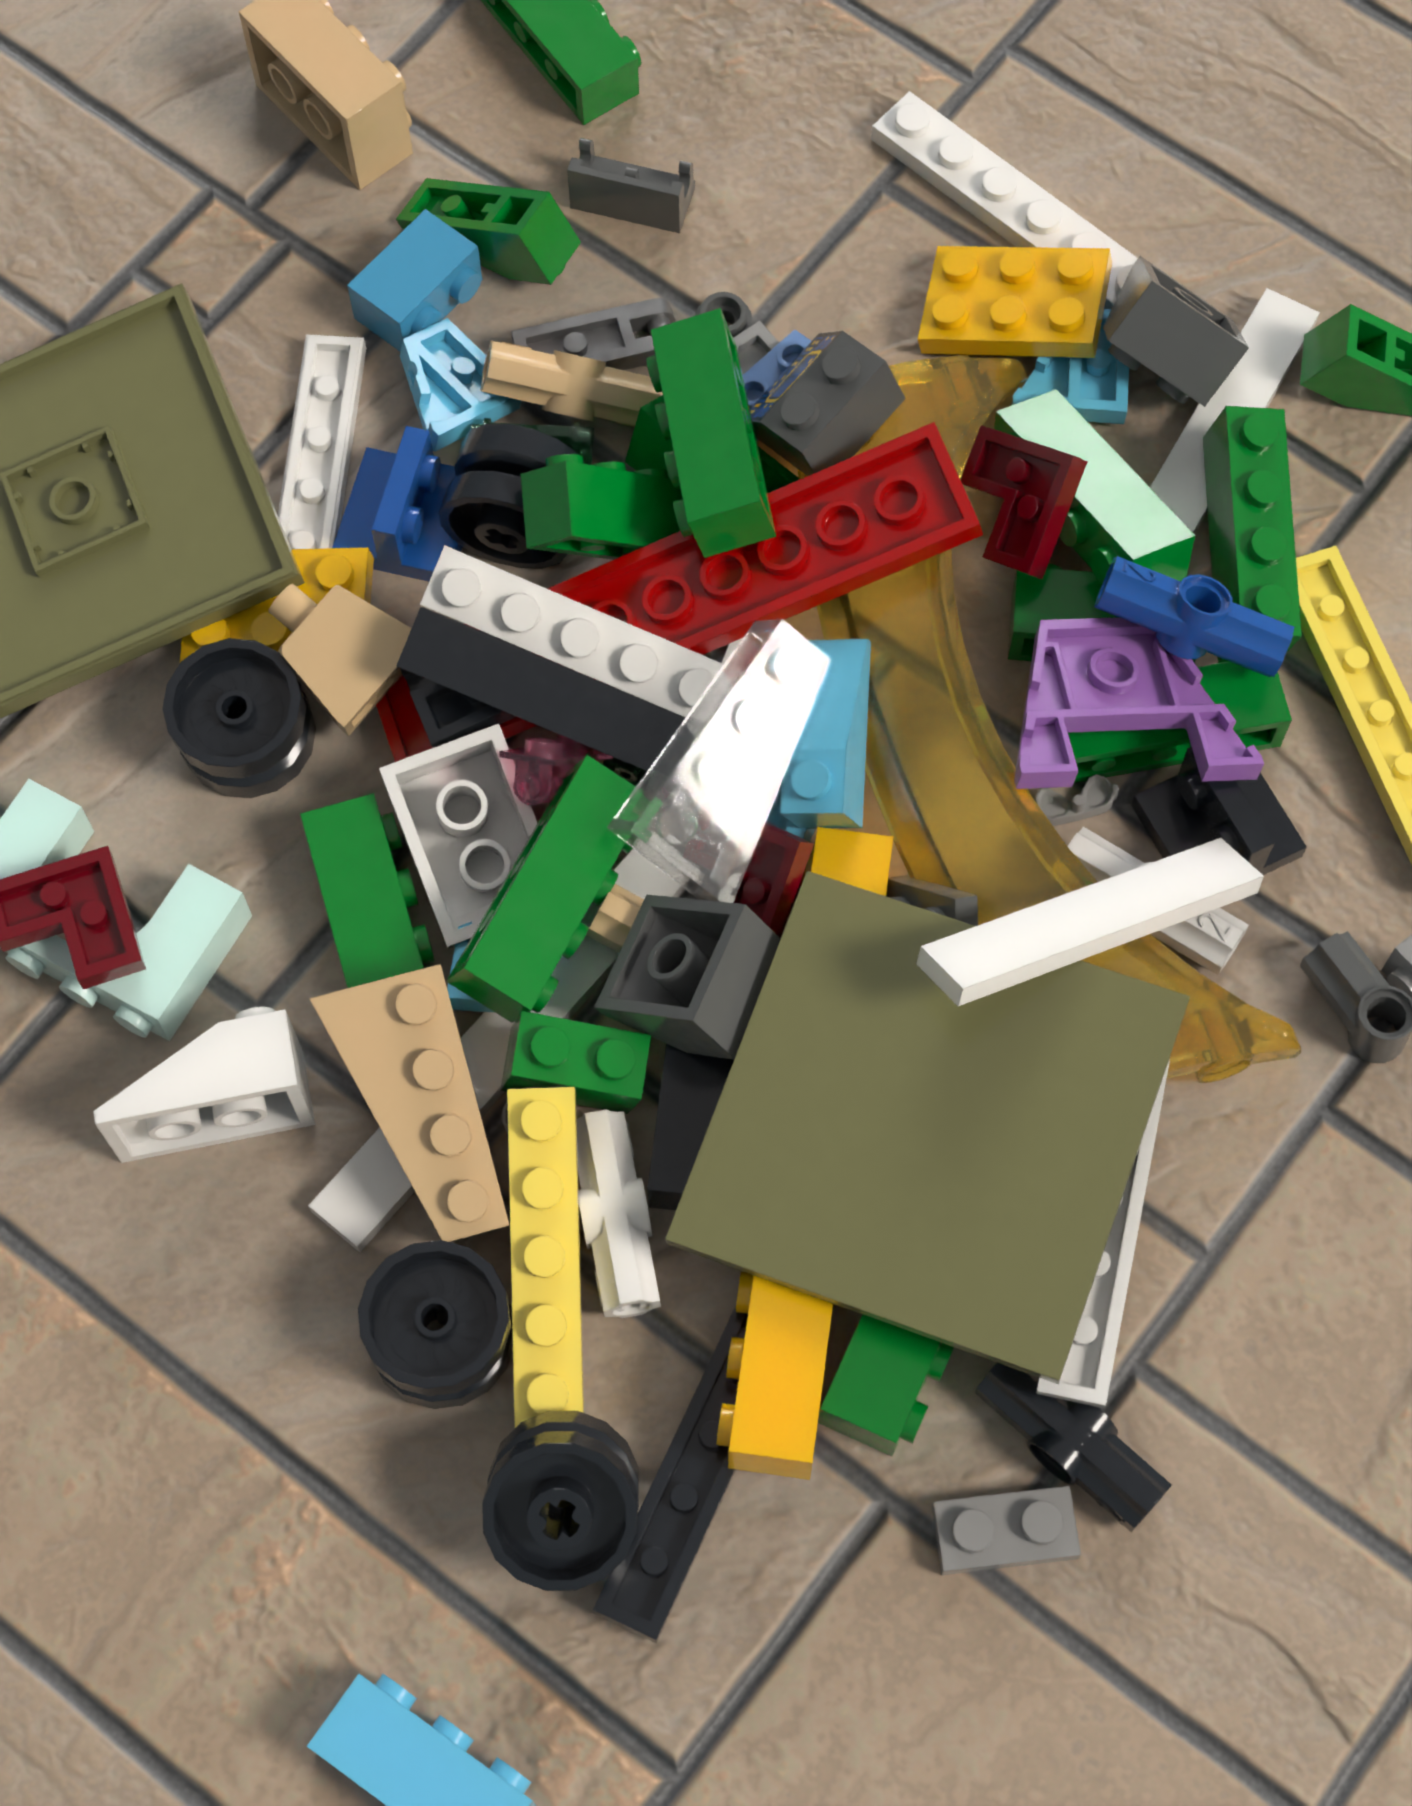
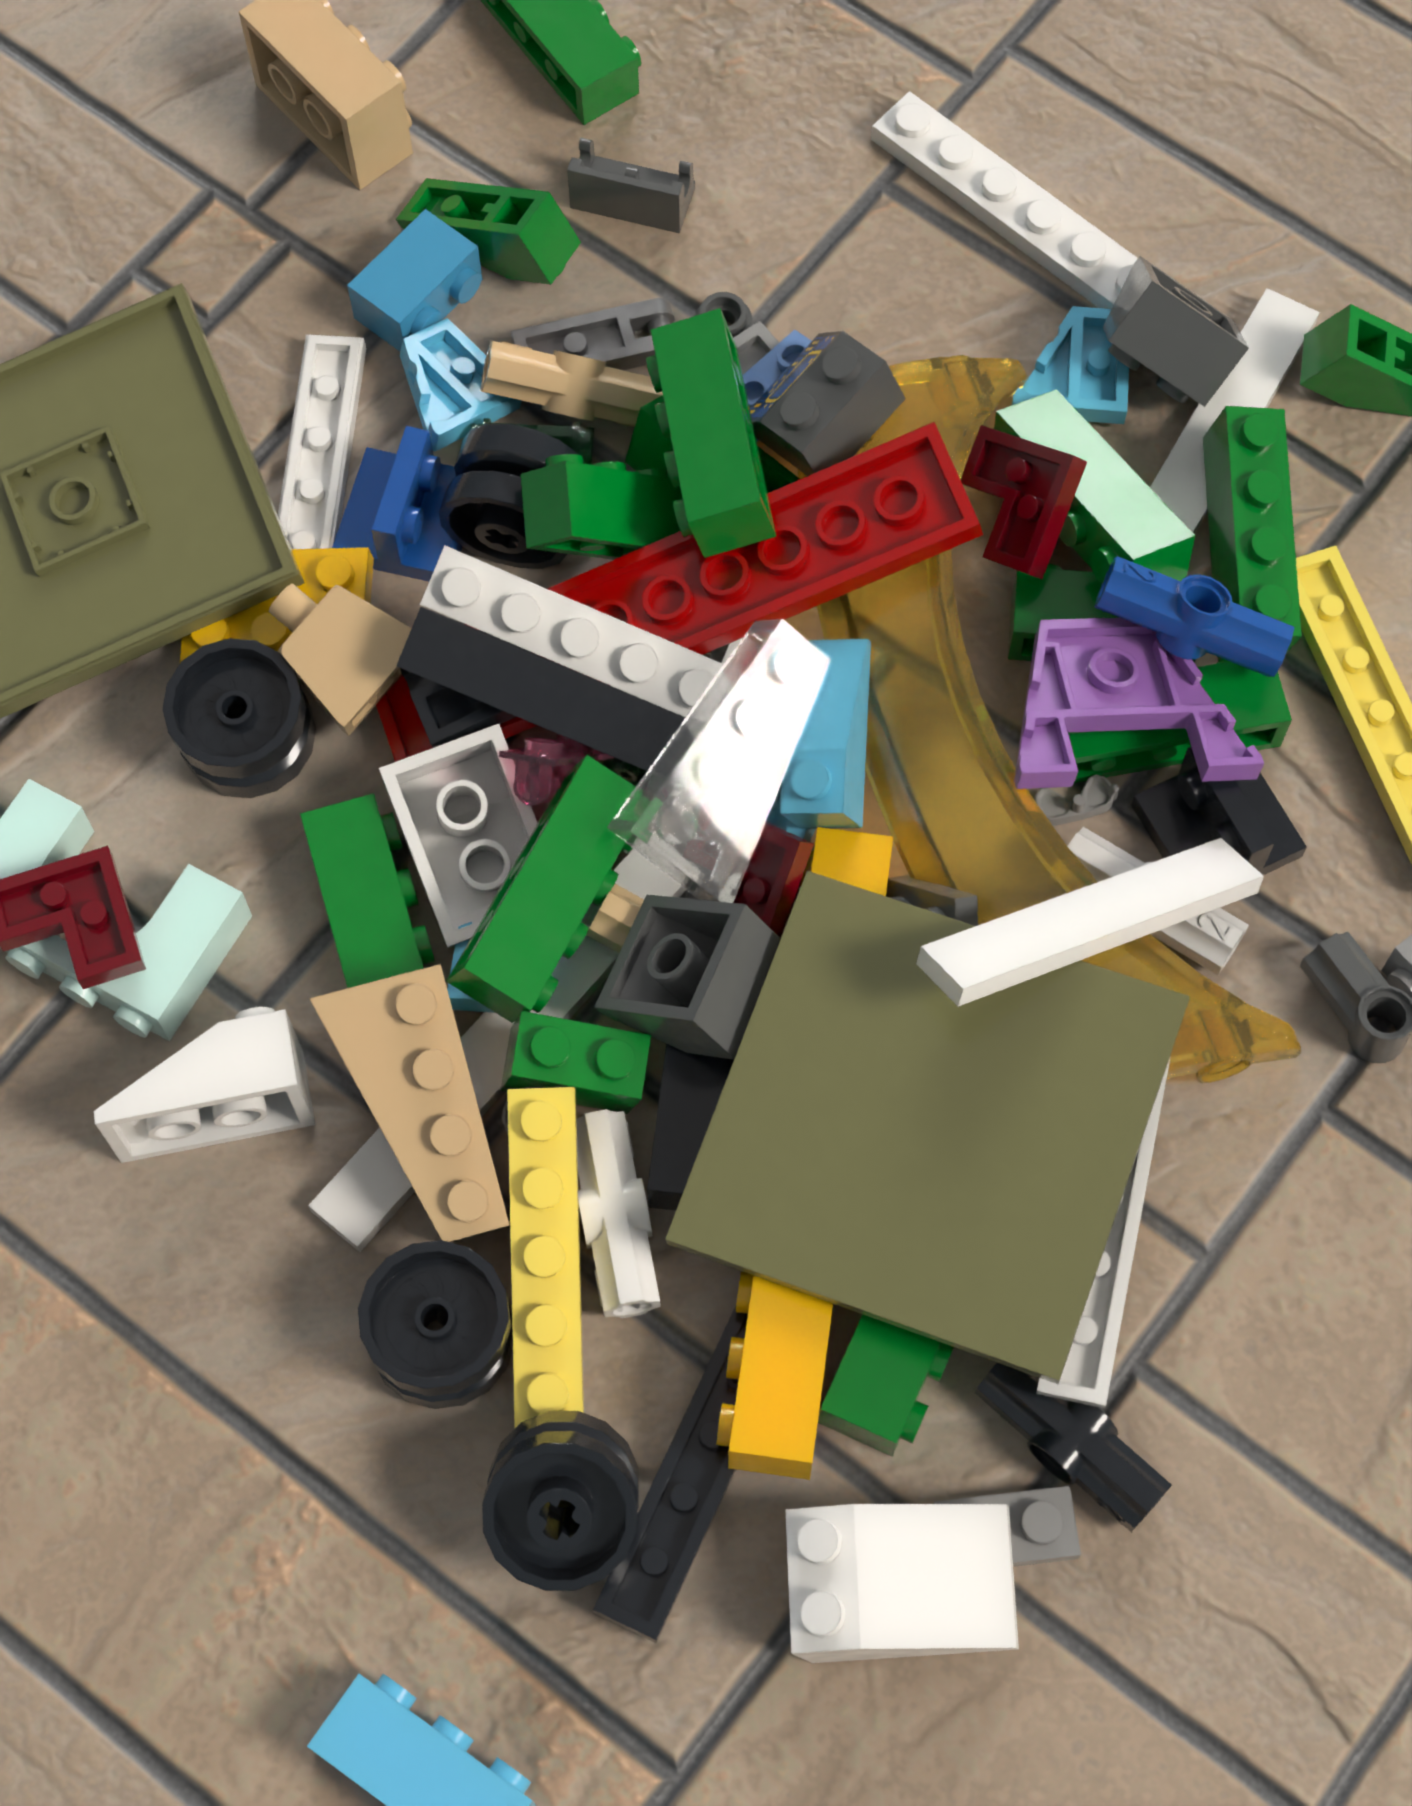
yellow plate [917,246,1112,358] -> none
none -> white slope [785,1504,1019,1663]

